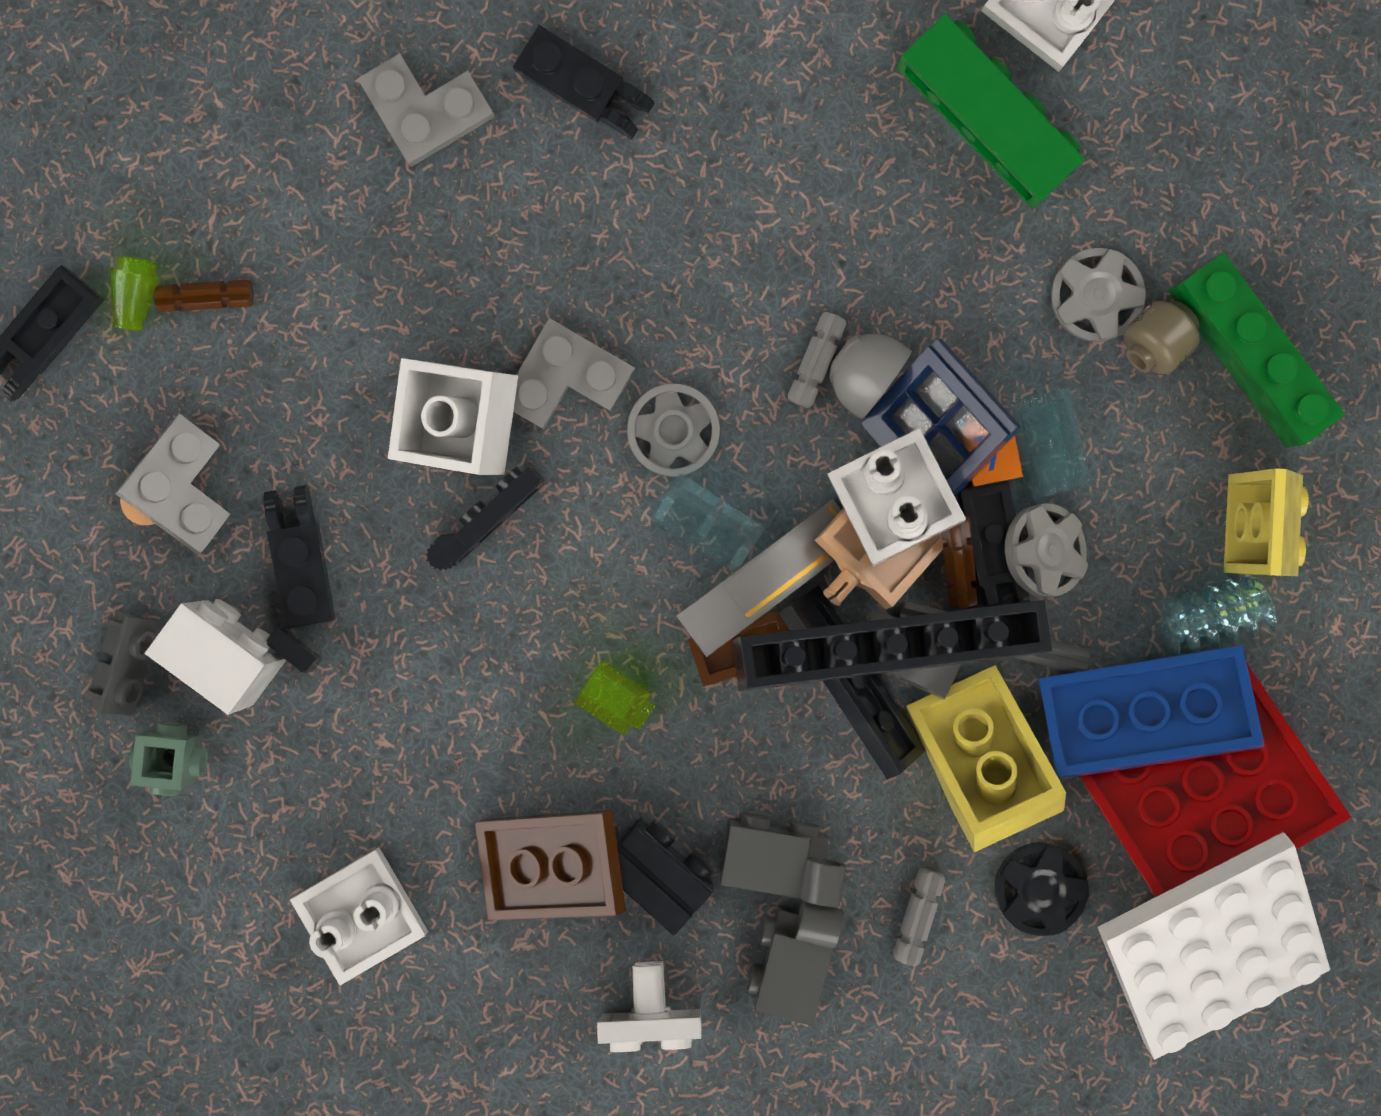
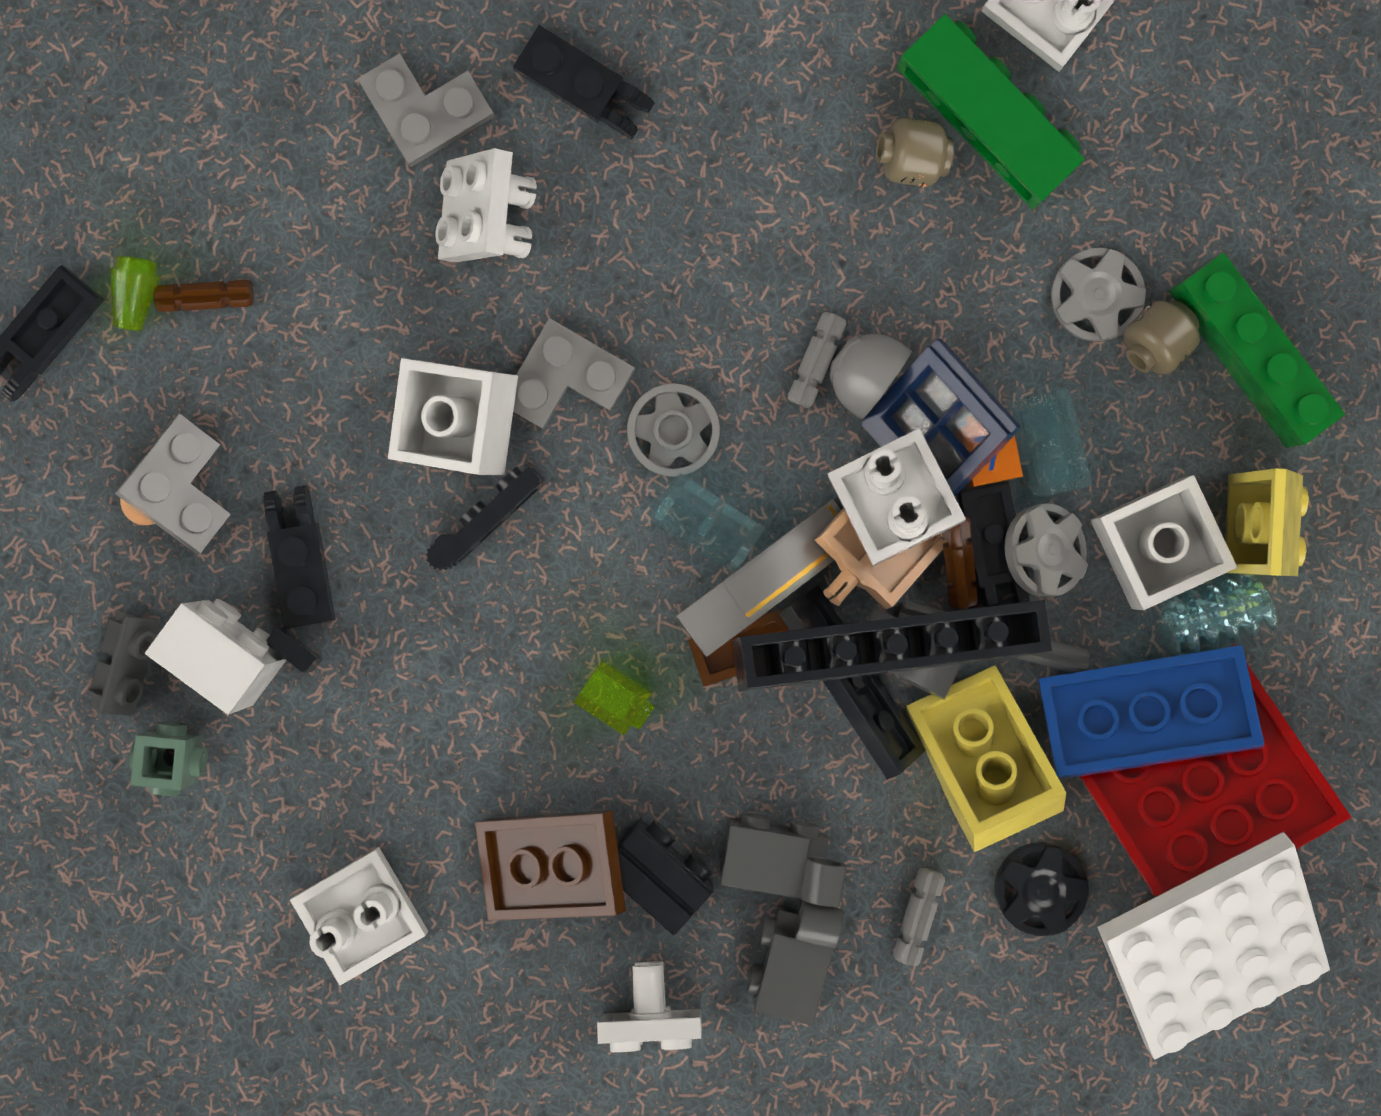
none -> white plate [436,148,537,262]
none -> dark tan head [876,118,954,187]
none -> white brick [1090,475,1238,610]

